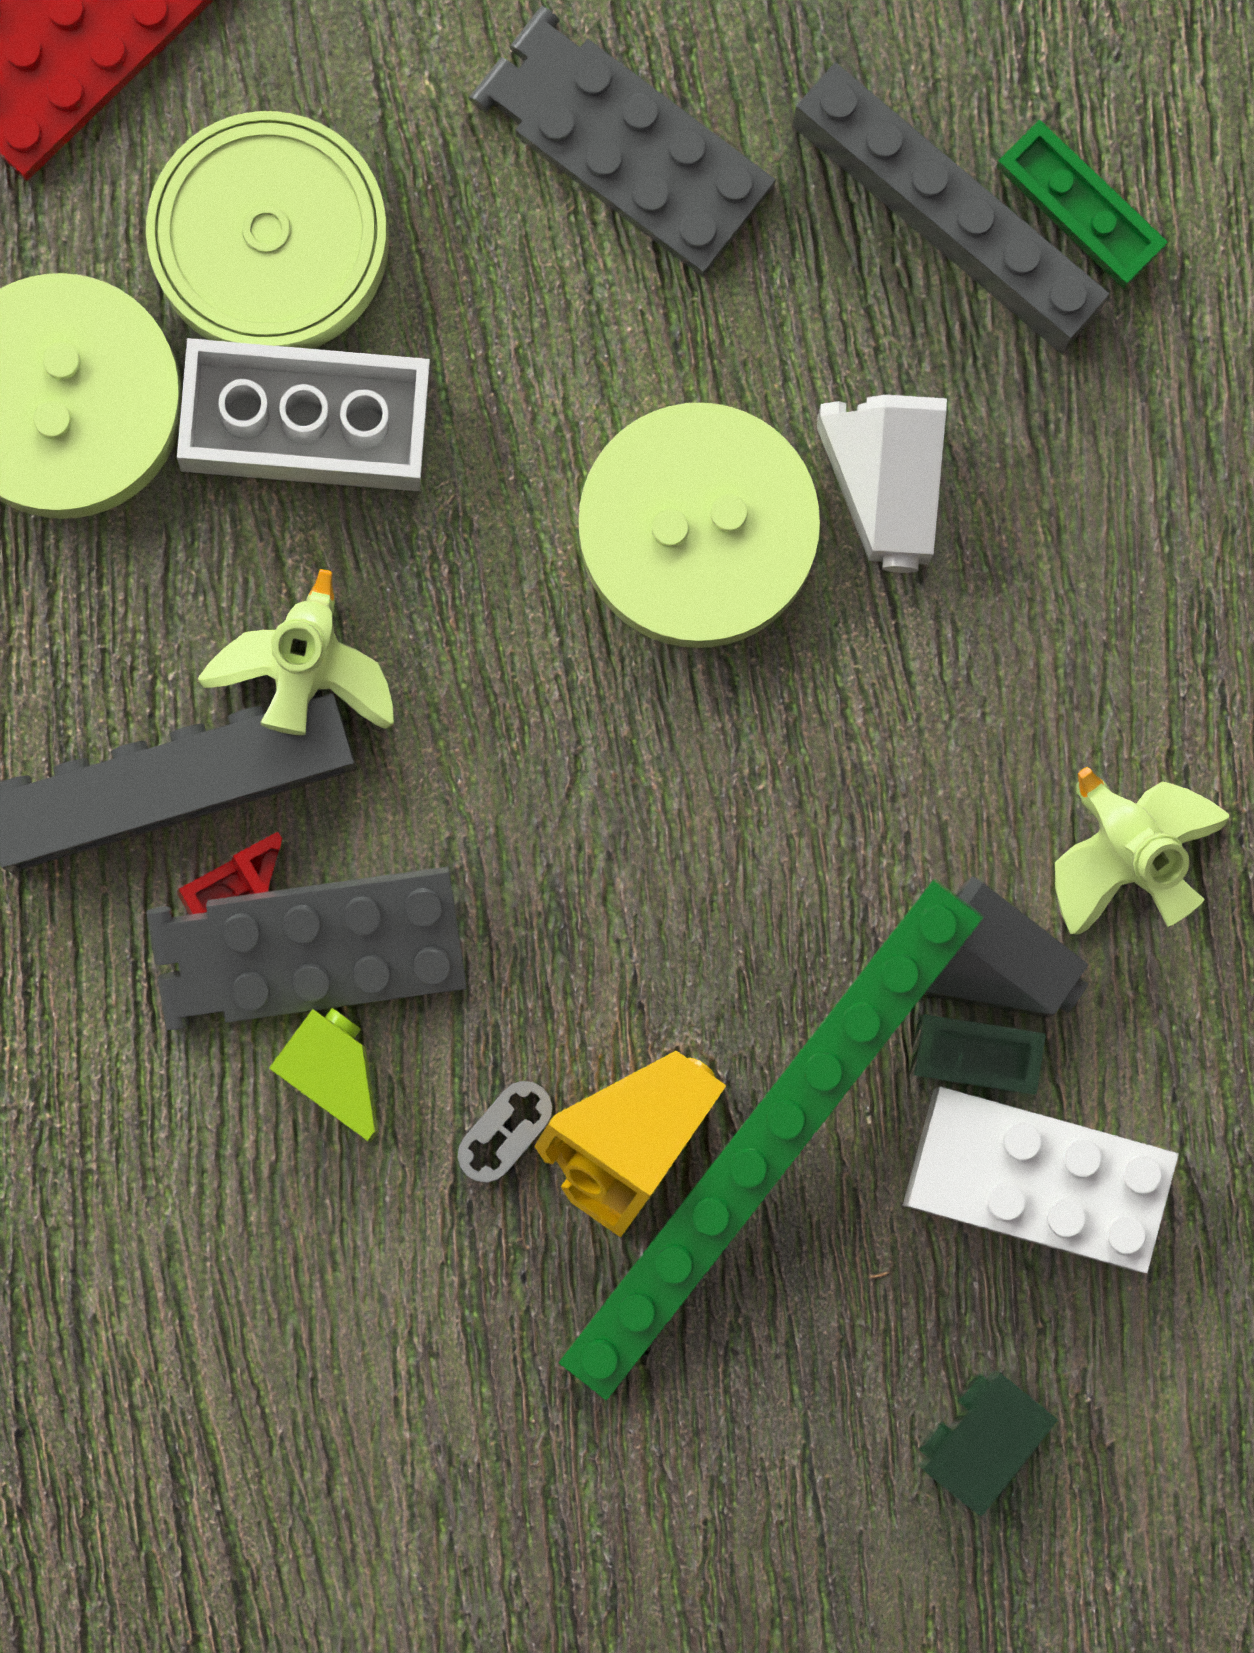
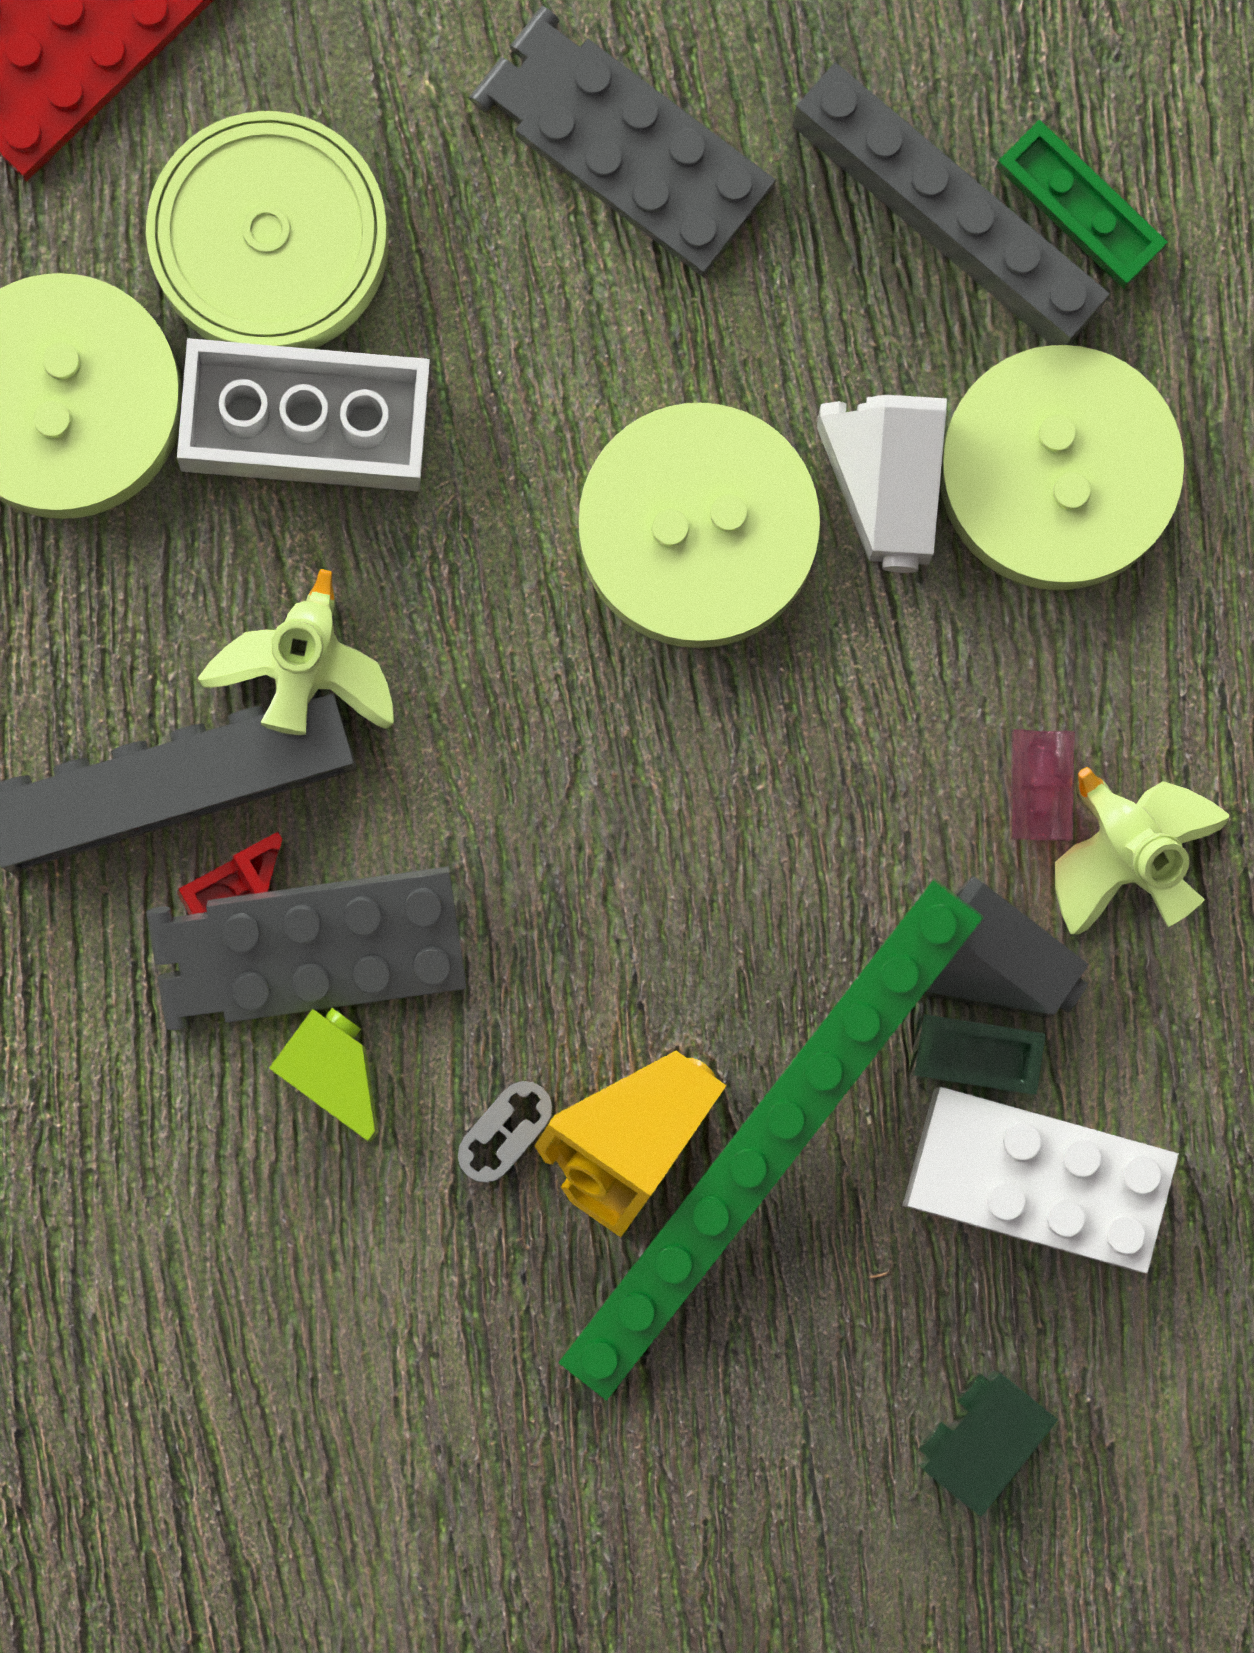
none -> yellowish green brick [940,345,1184,590]
none -> clear pink hips [1010,729,1075,842]

